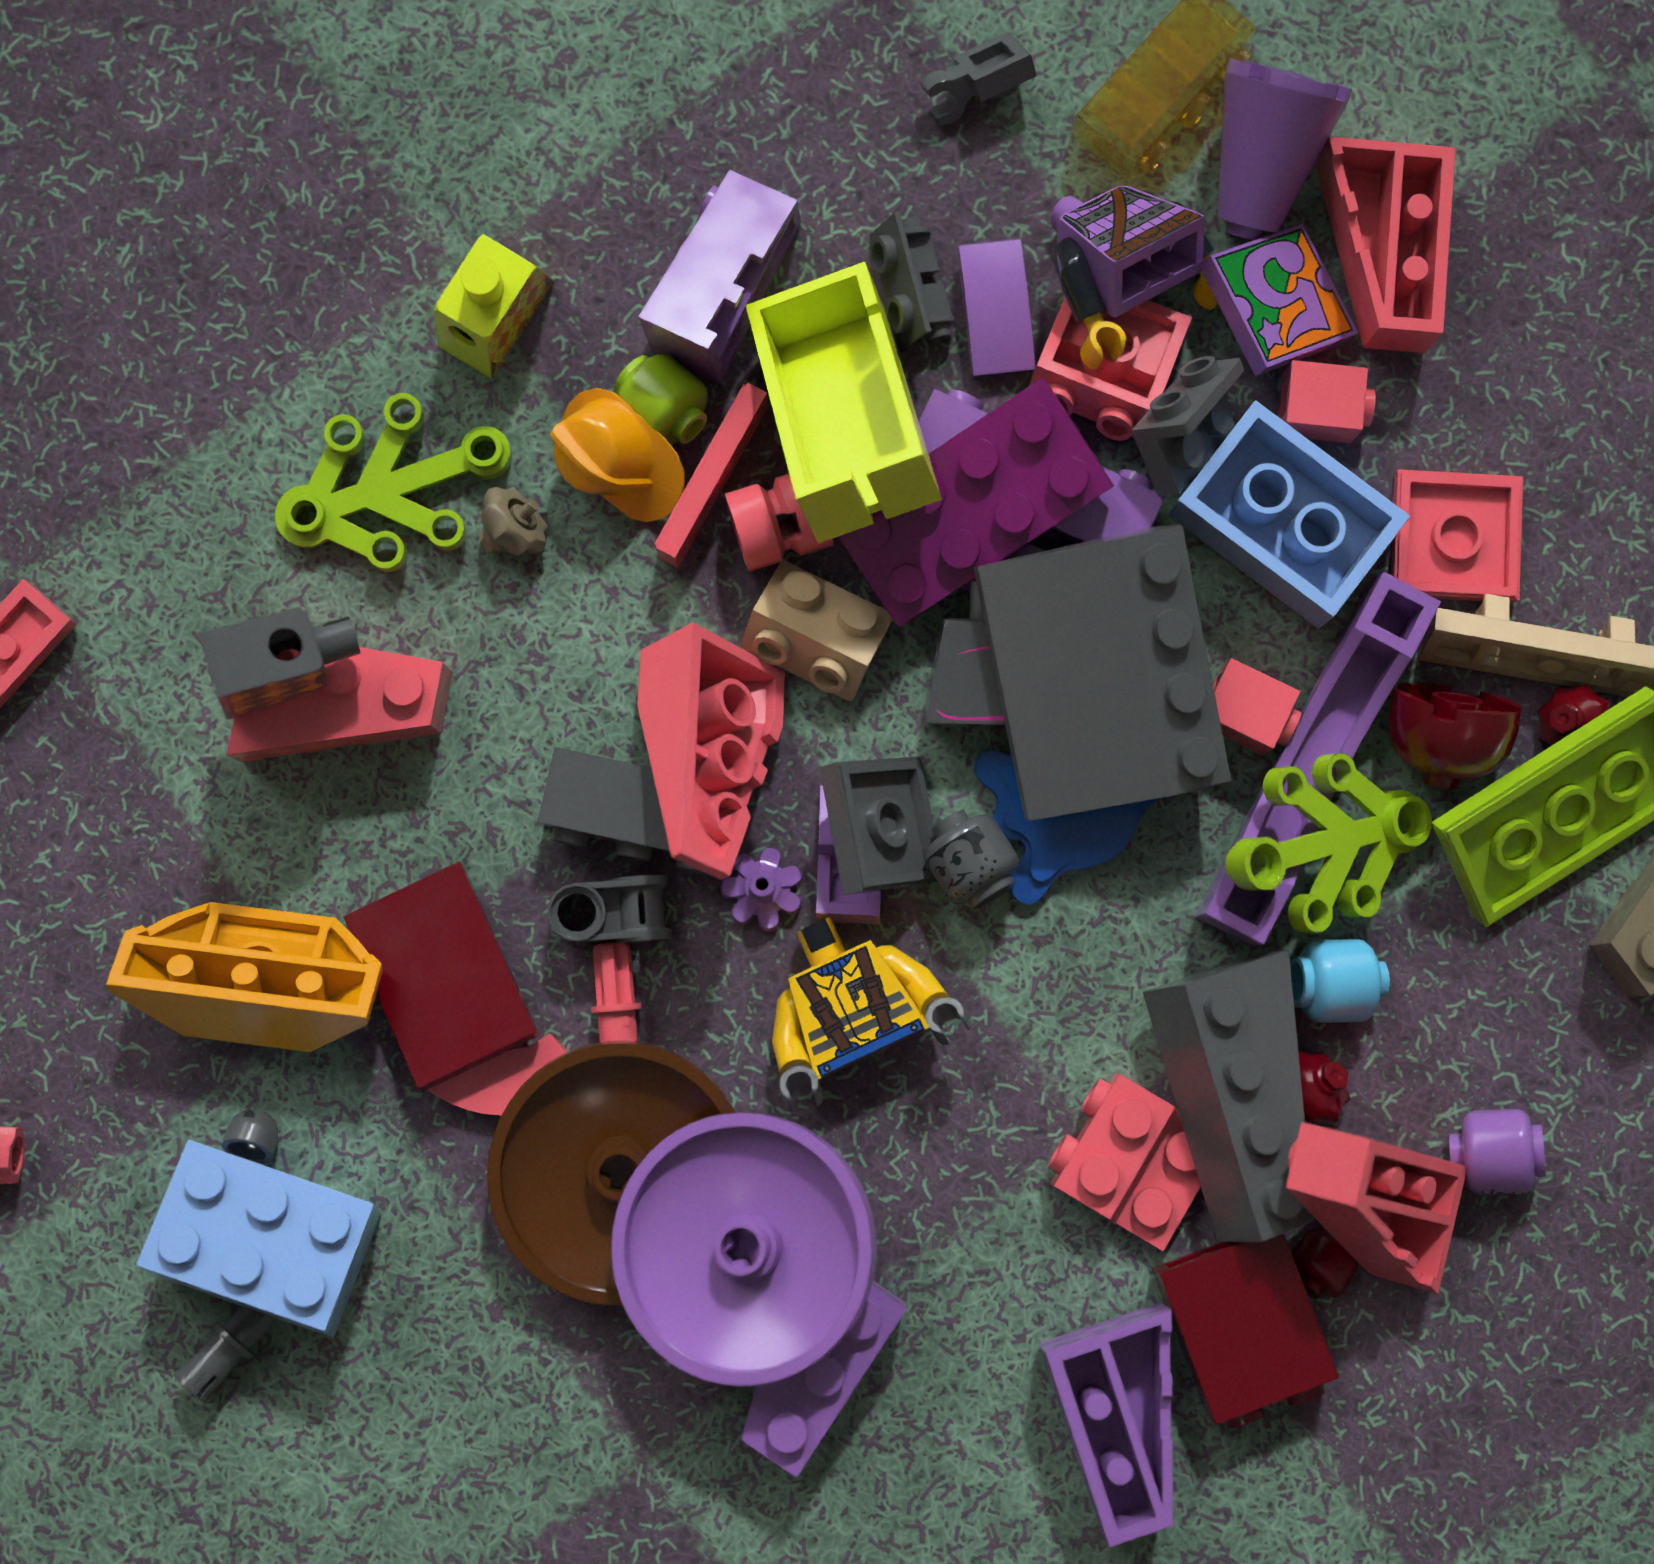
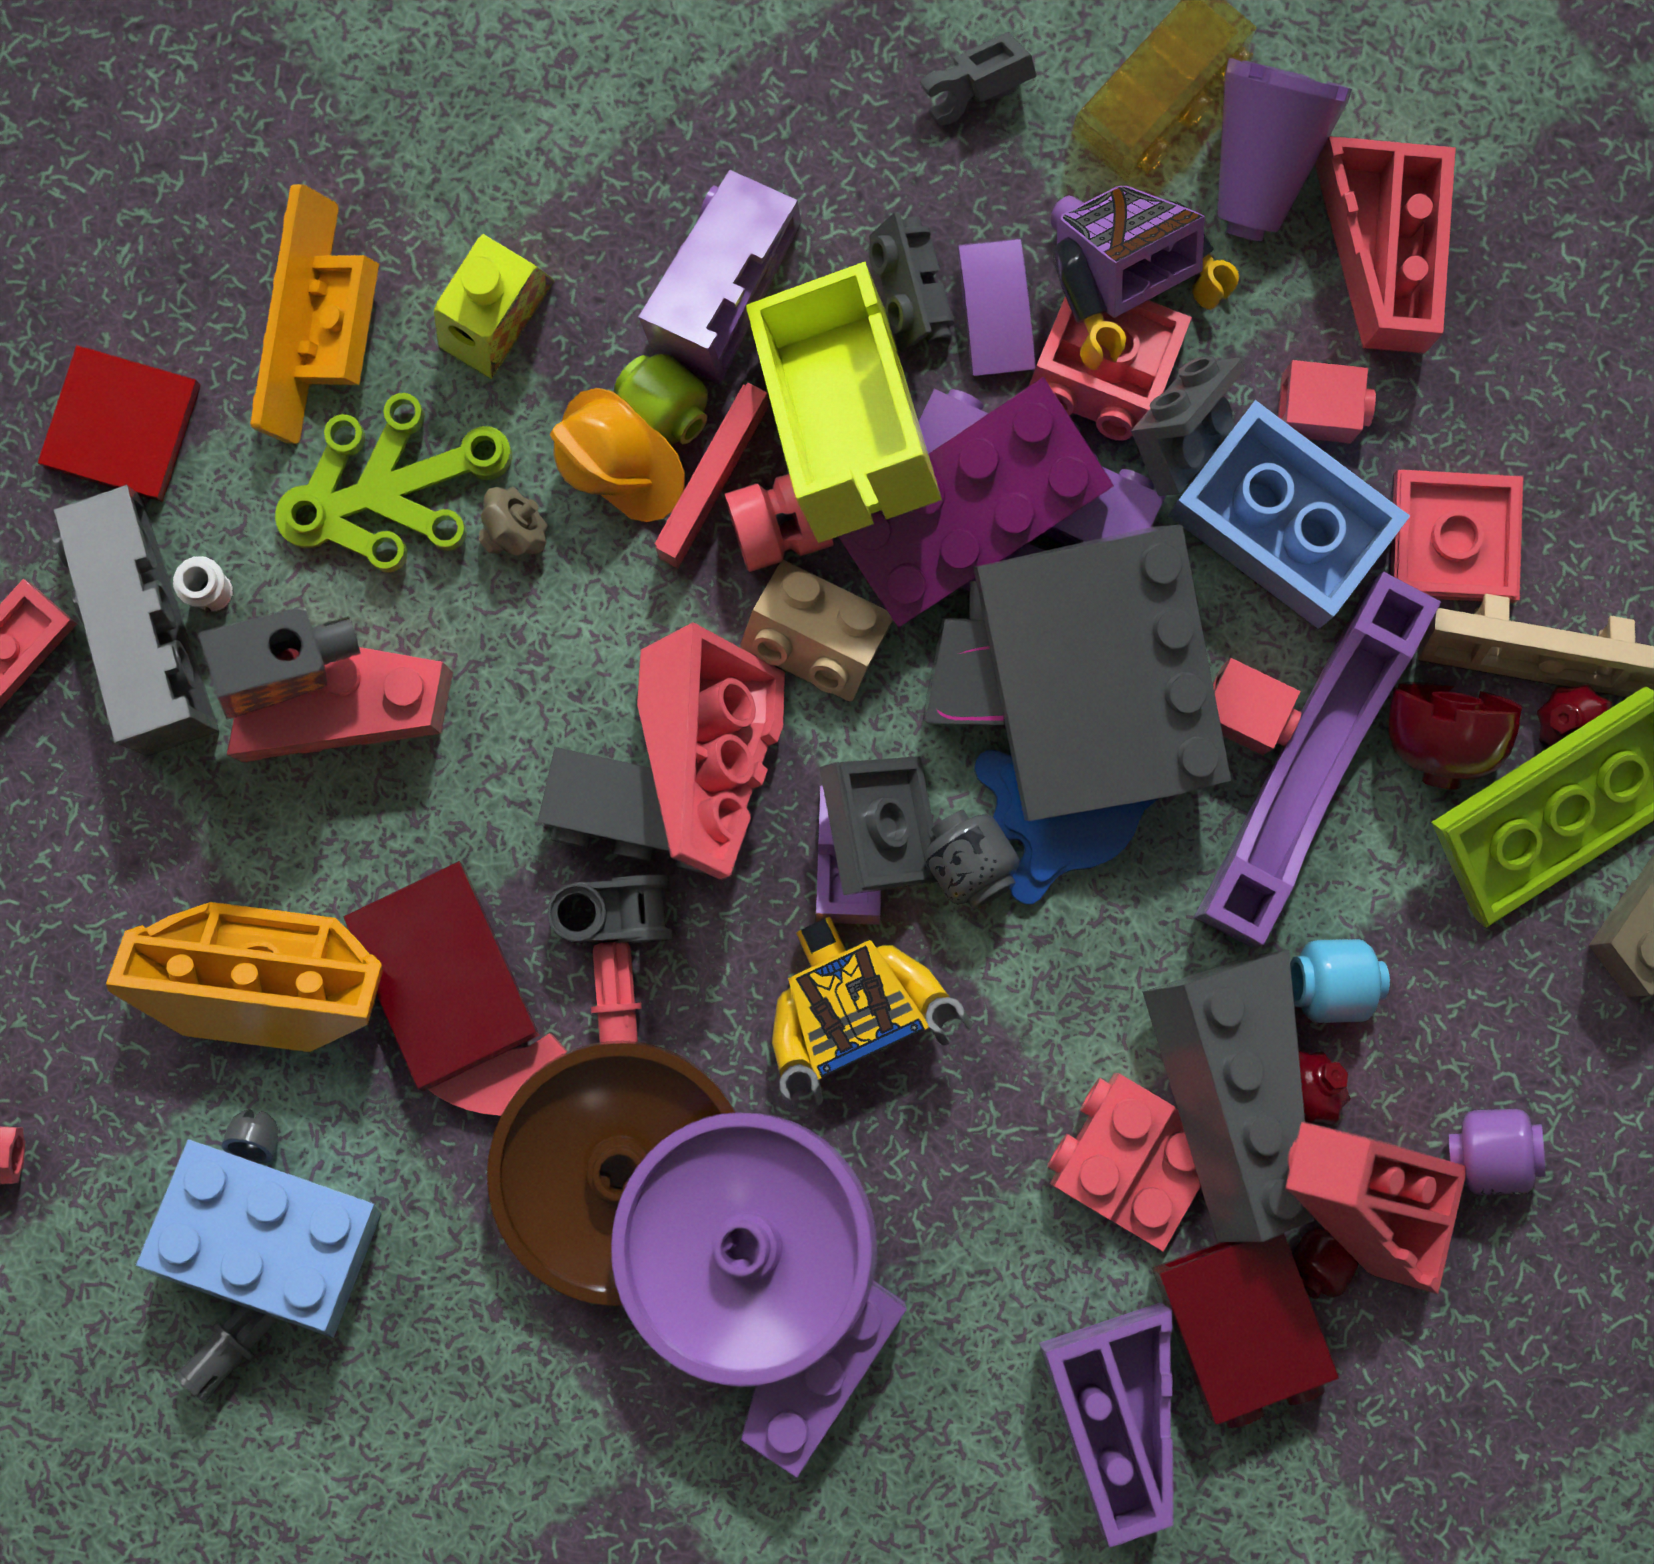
medium lavender plant [720,848,803,932] -> none
tile [1199,224,1358,376] -> none
lime plant [1225,753,1432,933] -> none
none -> red tile [38,345,201,502]
none -> wedge [53,485,220,757]
none -> white pin [173,557,233,611]
none -> light orange bracket [250,184,379,443]

